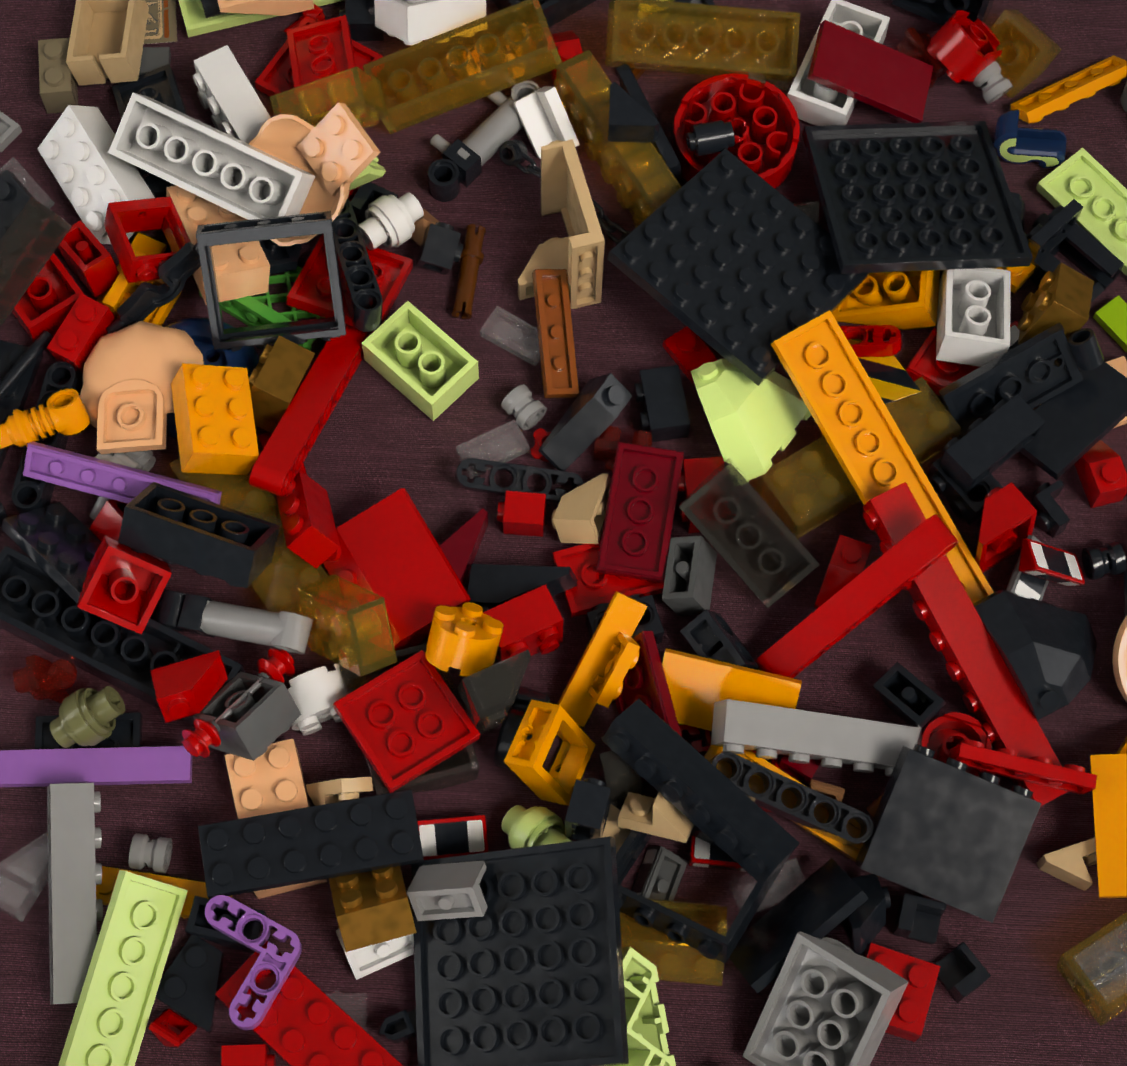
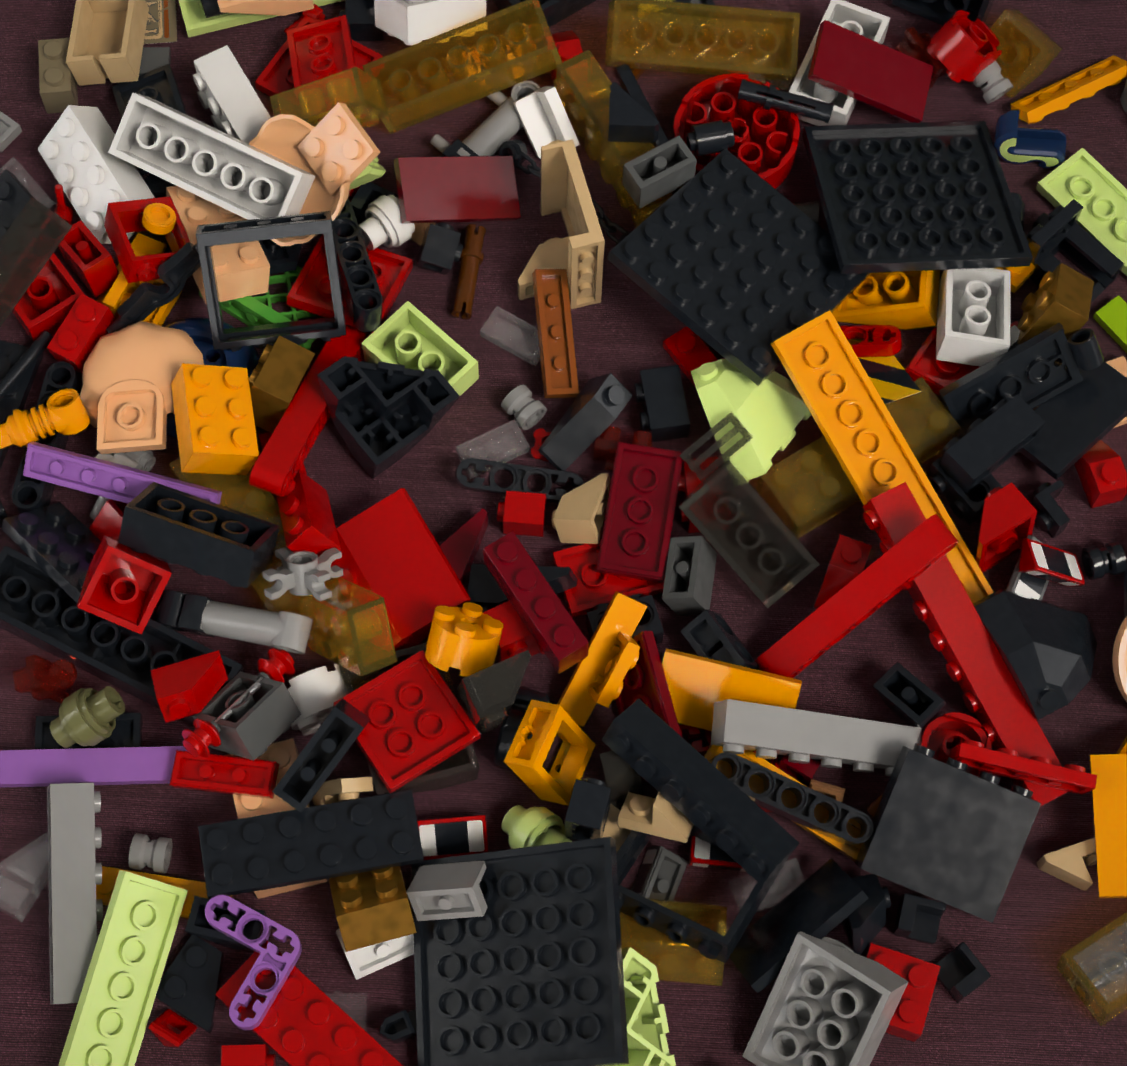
none -> red hand [53,184,74,227]
none -> light orange tile [142,203,176,235]
none -> red tile [170,750,280,799]
none -> light grey pin [262,546,344,601]
none -> black brick [272,698,371,813]
none -> black brick [317,356,460,479]
none -> dark red tile [394,156,521,224]
none -> dark red brick [483,531,589,674]
none -> dark grey brick [622,135,697,209]
none -> clear smoke tile [679,411,753,481]
none -> black pin [737,79,834,123]

